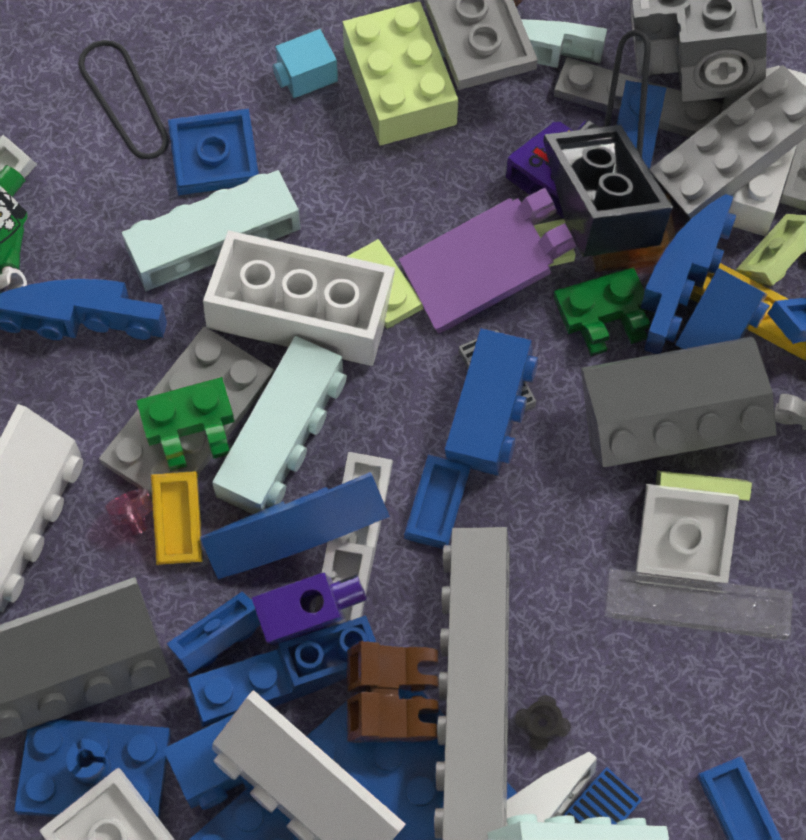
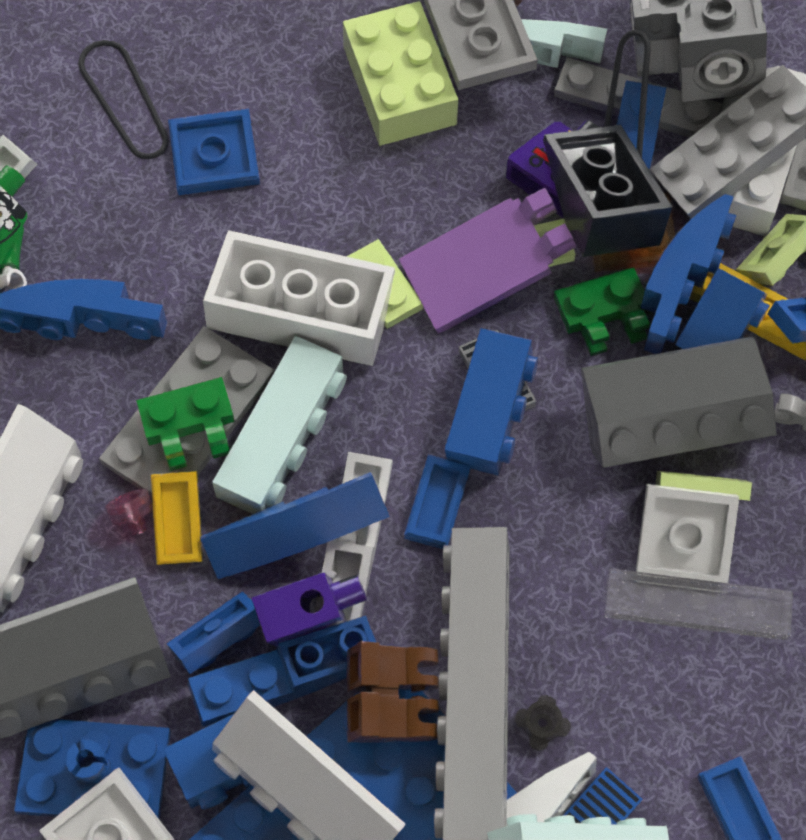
light aqua brick [122,170,300,291] -> none
medium azure brick [272,29,338,98] -> none

